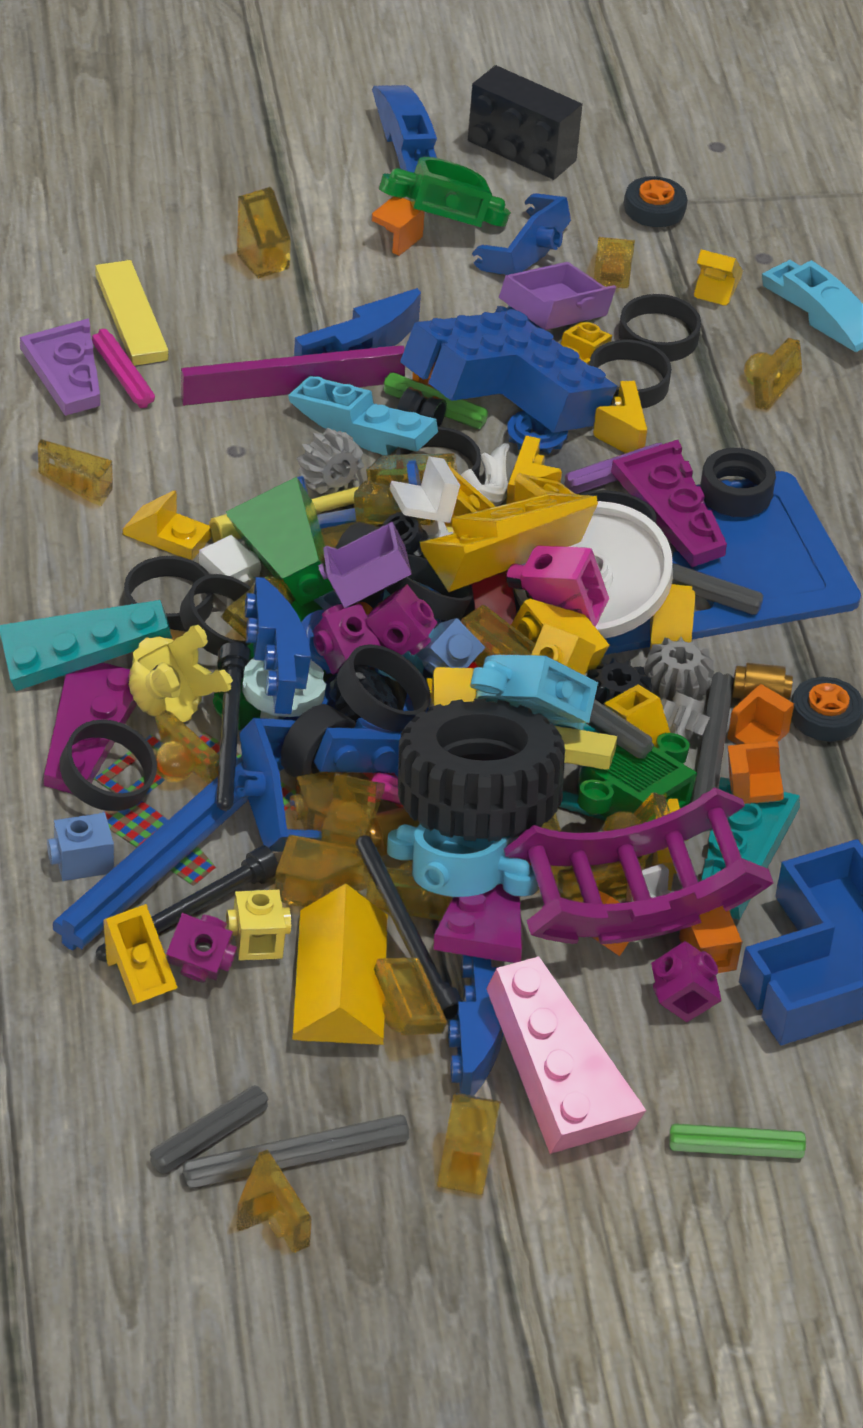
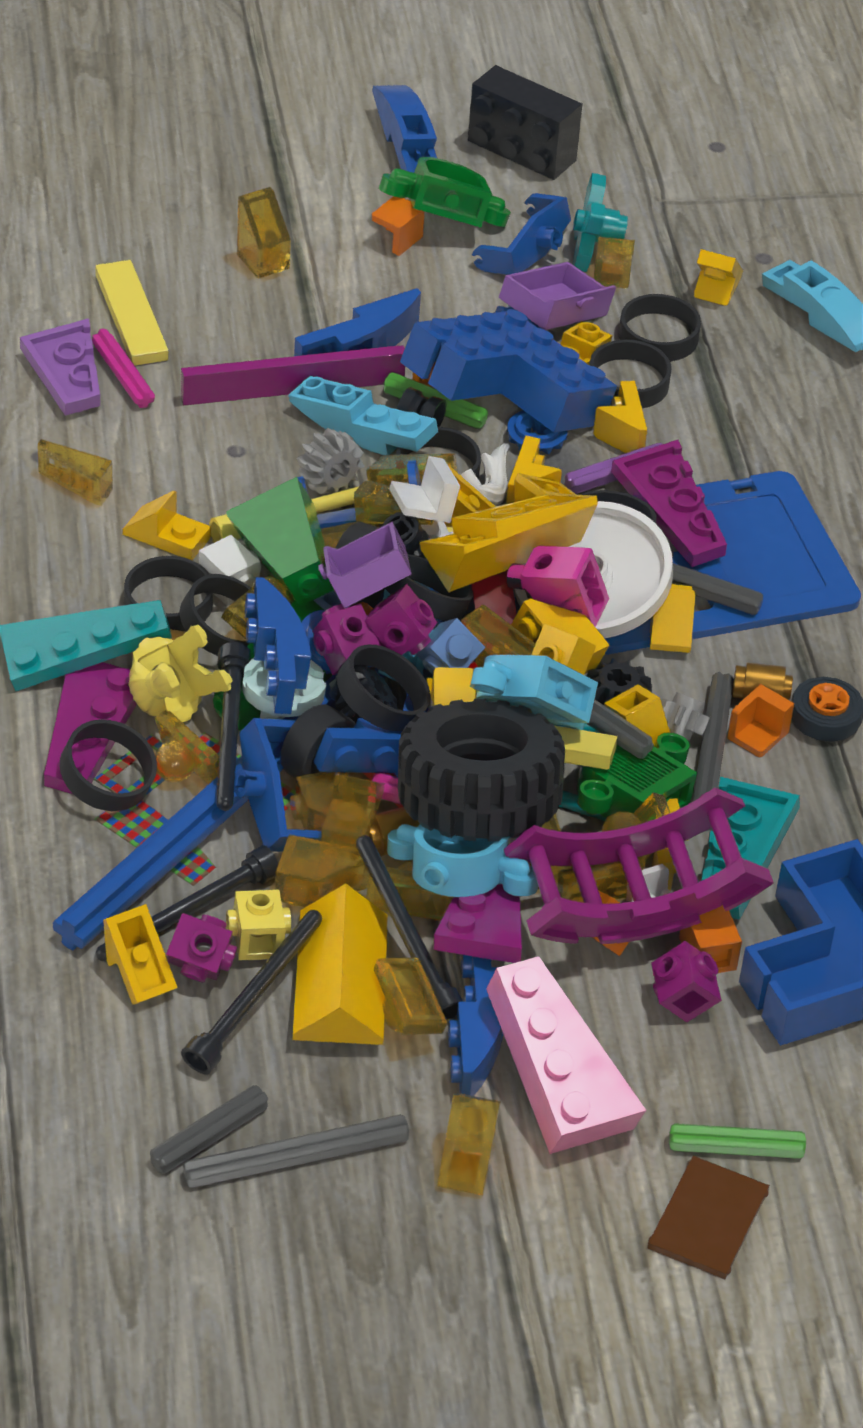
medium blue brick [47,813,114,881] -> none
clear yellow slope [237,1149,312,1253] -> none
black wheel [624,176,688,227] -> none
light grey gear [644,636,714,700] -> none
black tyre [700,448,776,517] -> none
orange panel [728,741,784,804] -> none
clear yellow tile [743,338,802,410] -> none
none -> black piece [181,910,322,1075]
none -> teal plant [573,173,628,272]
none -> reddish brown piece [647,1156,770,1279]

